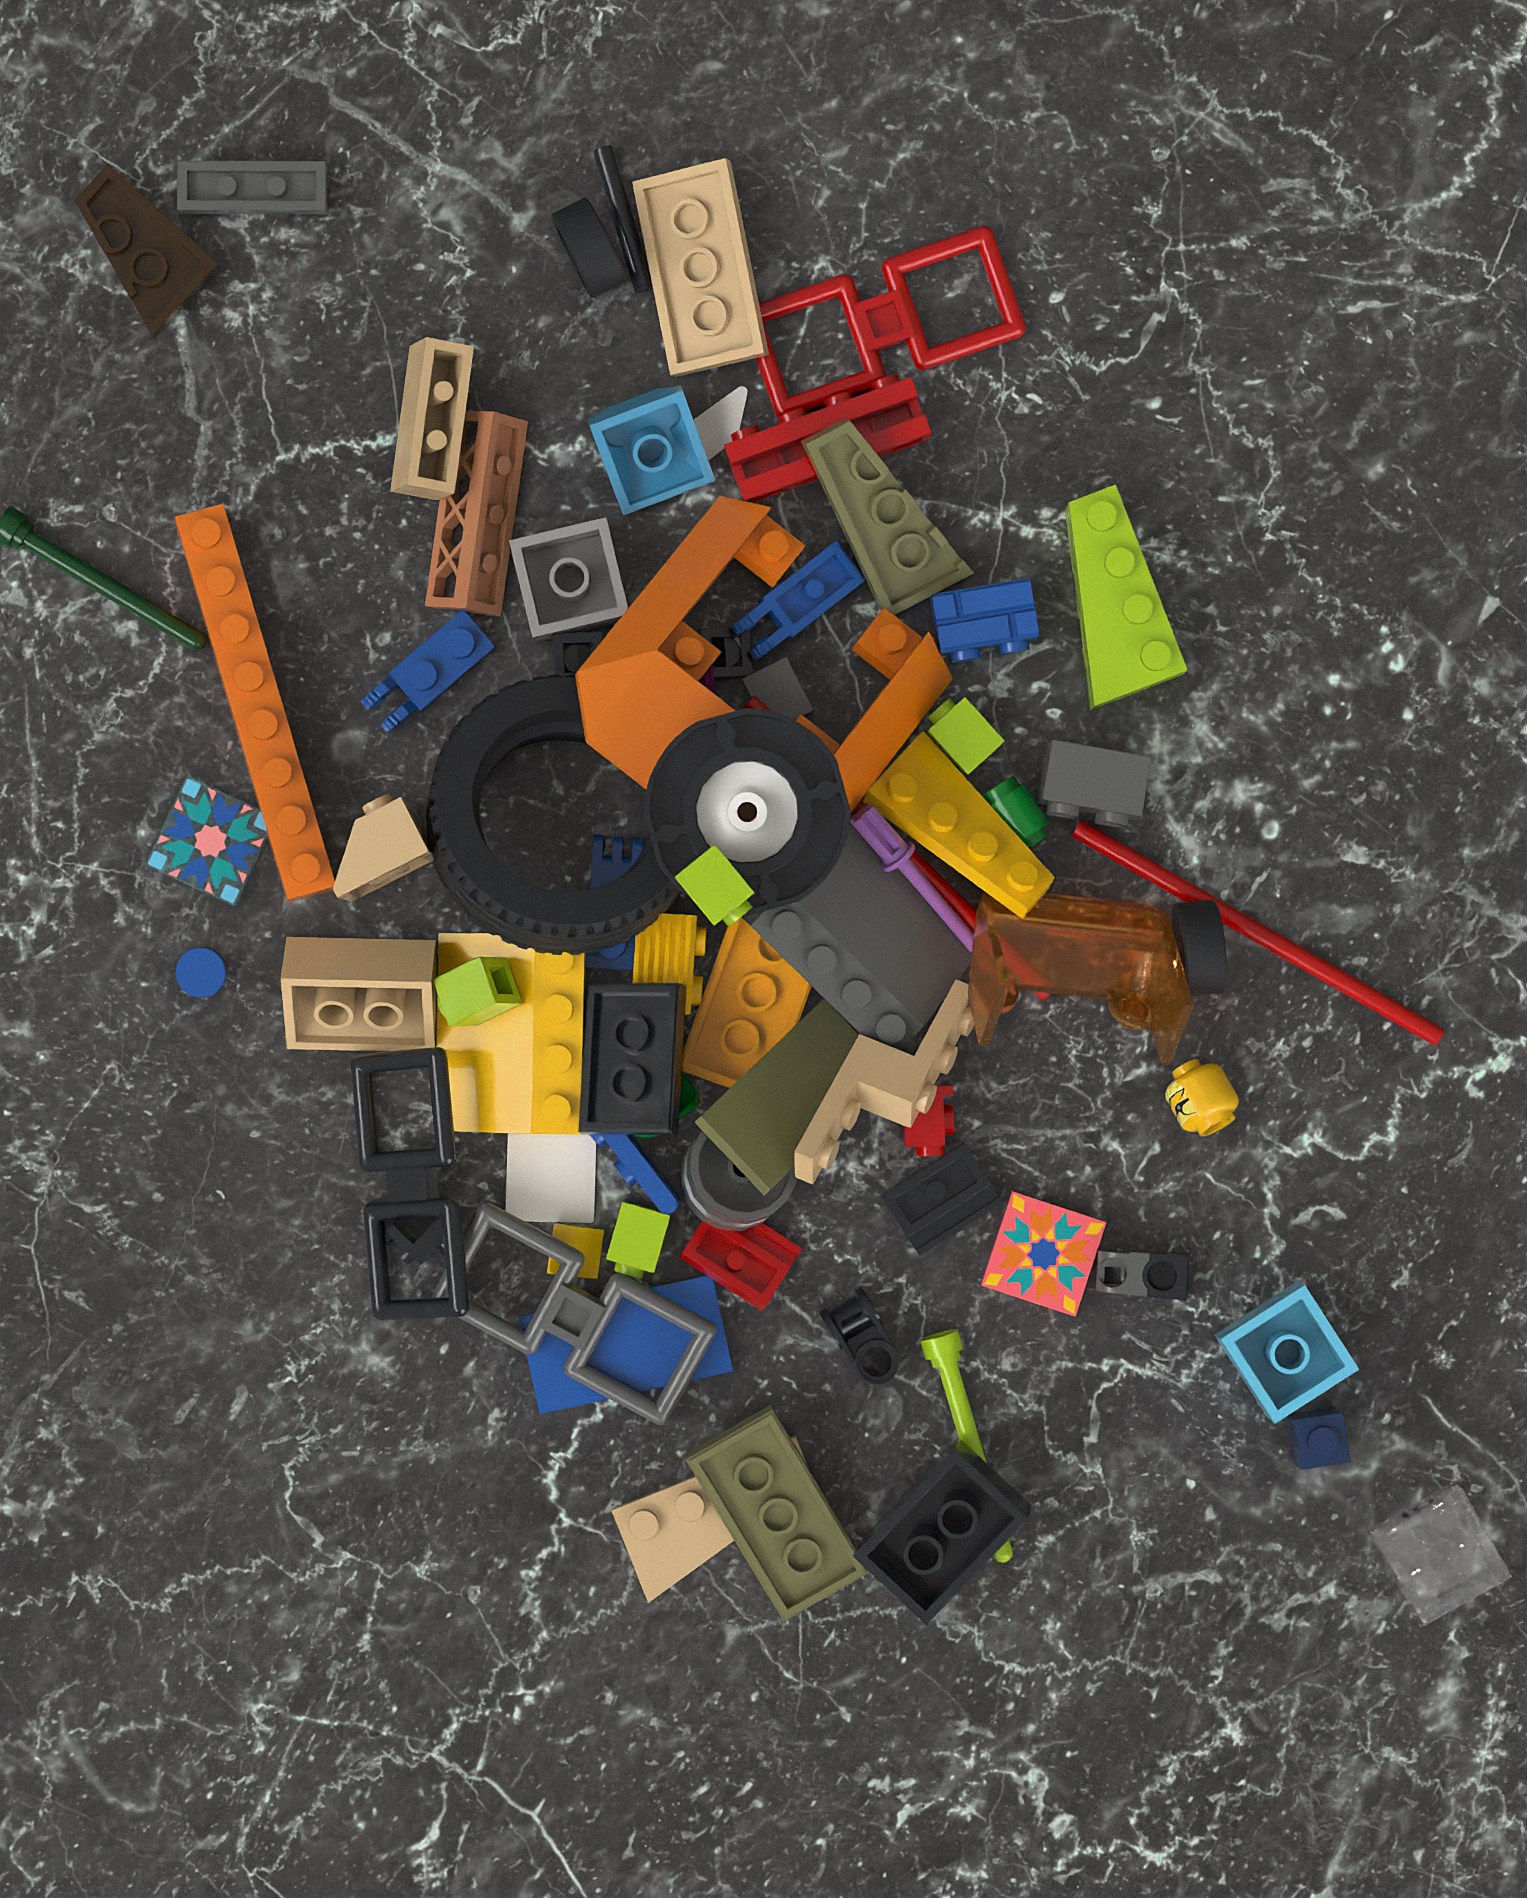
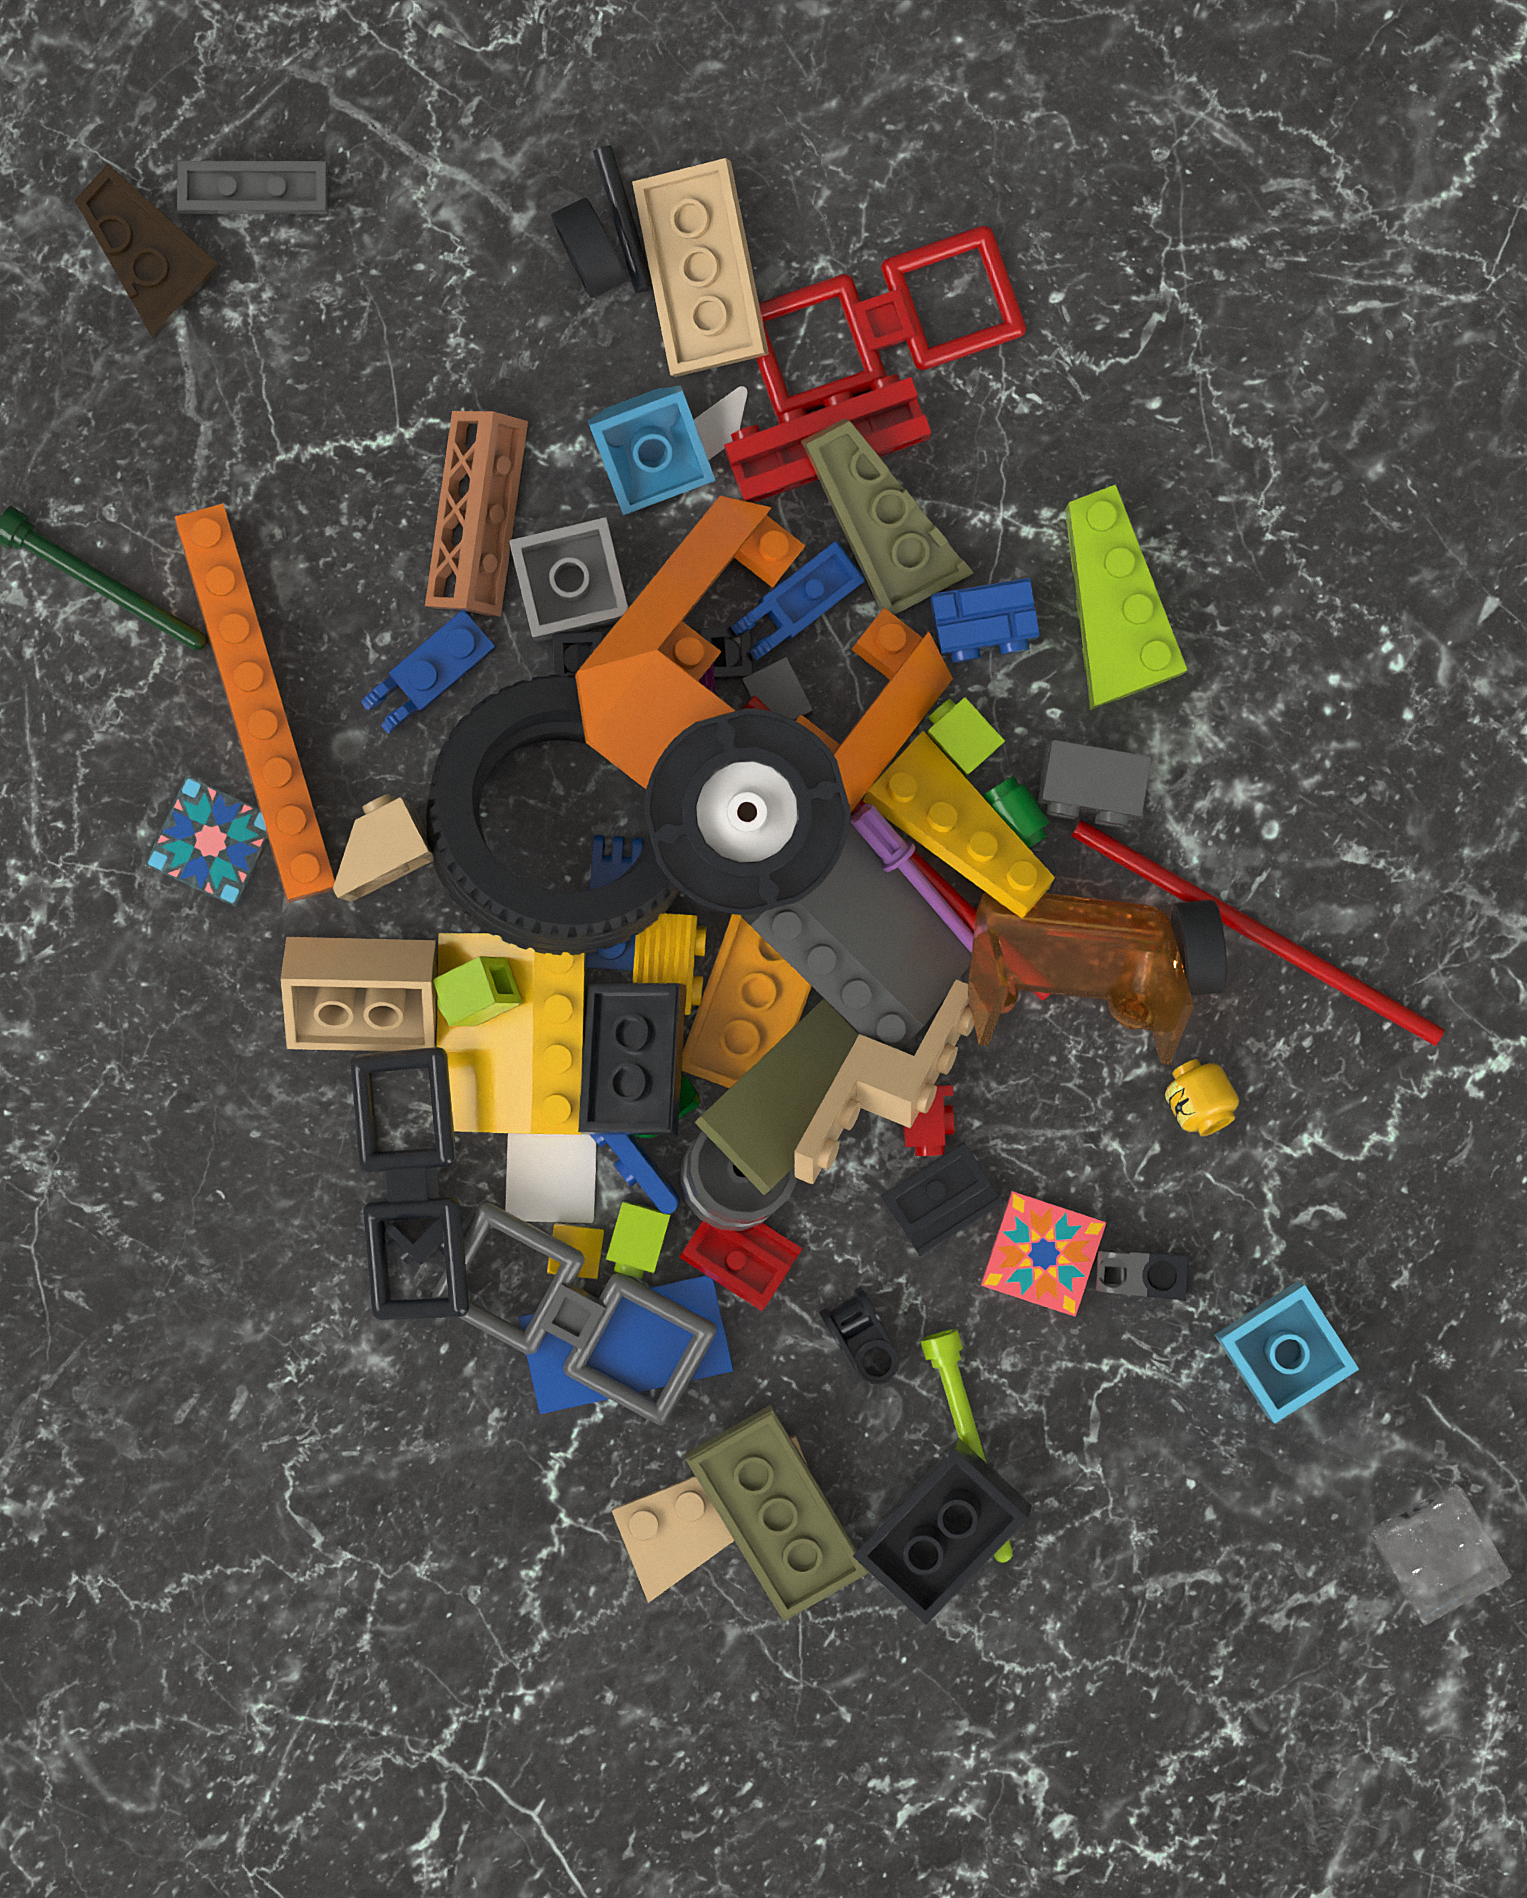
blue tile [176,948,227,997] -> none
tan brick [390,337,474,500] -> none
lime brick [675,844,754,927] -> none
dark blue brick [1286,1407,1351,1470] -> none

